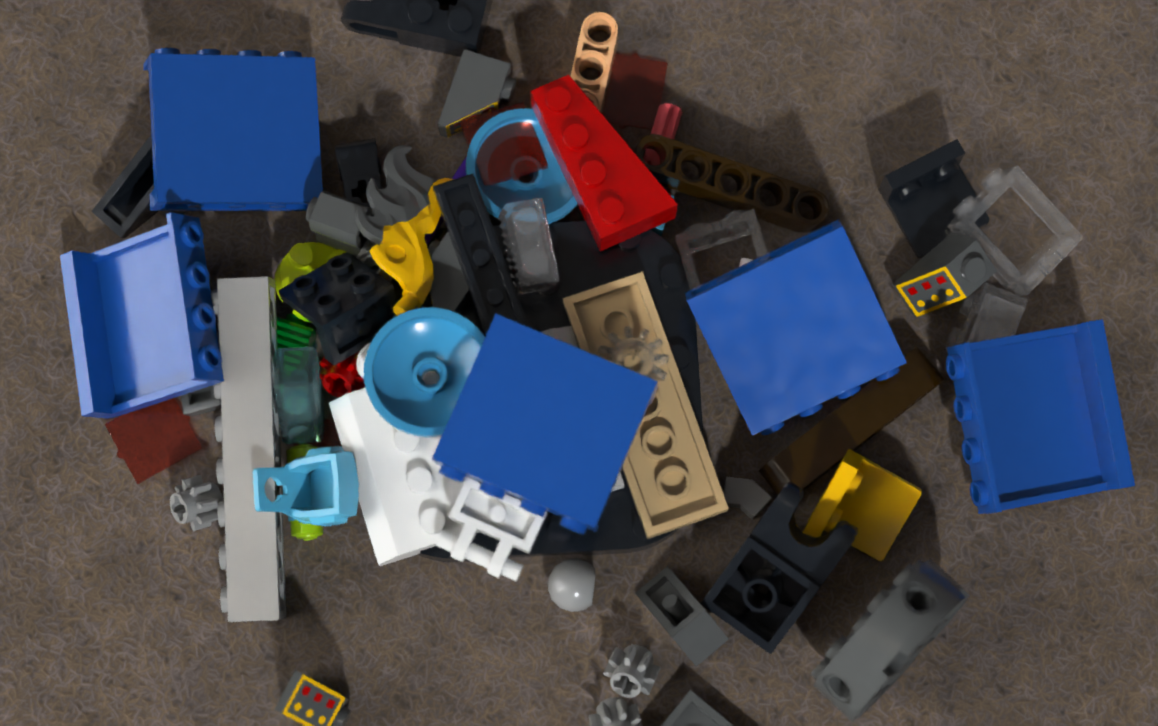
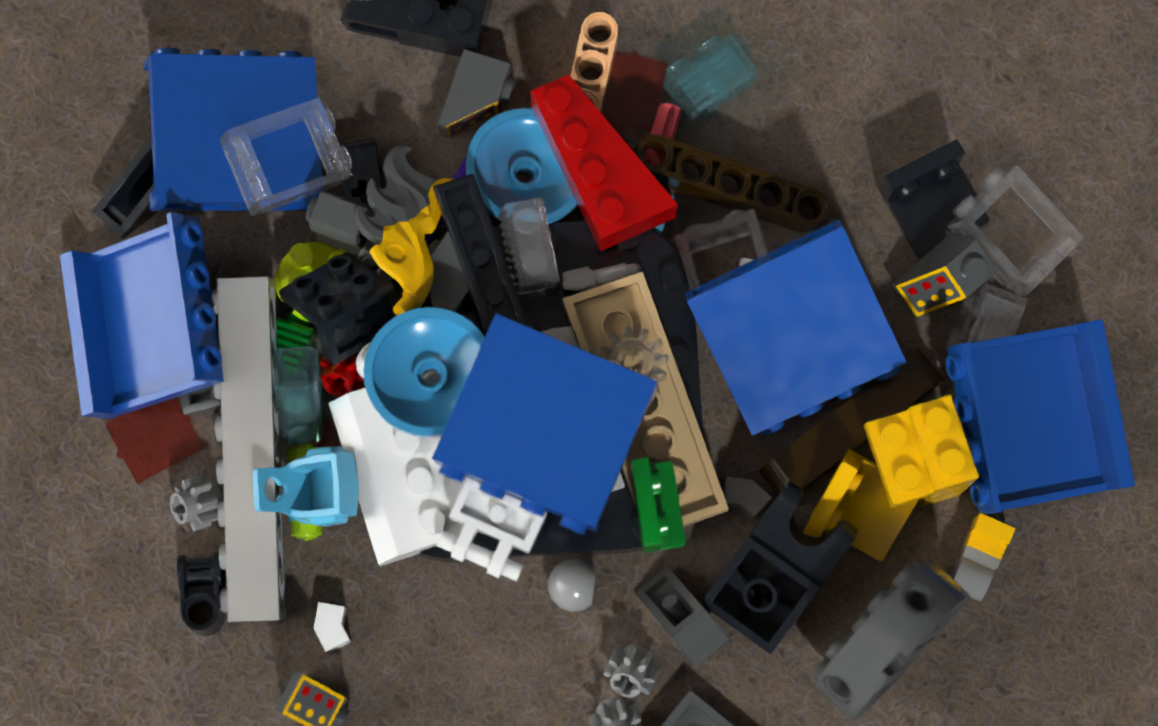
clear red piece [459,102,548,186] -> none
none -> black piece [177,552,225,636]
none -> clear window [219,97,352,217]
none -> white piece [314,602,351,654]
none -> light grey piece [562,263,641,291]
none -> green bracket [630,457,686,553]
none -> clear light blue brick [663,33,759,126]
none -> yellow brick [864,395,979,508]
none -> leg [951,513,1016,601]

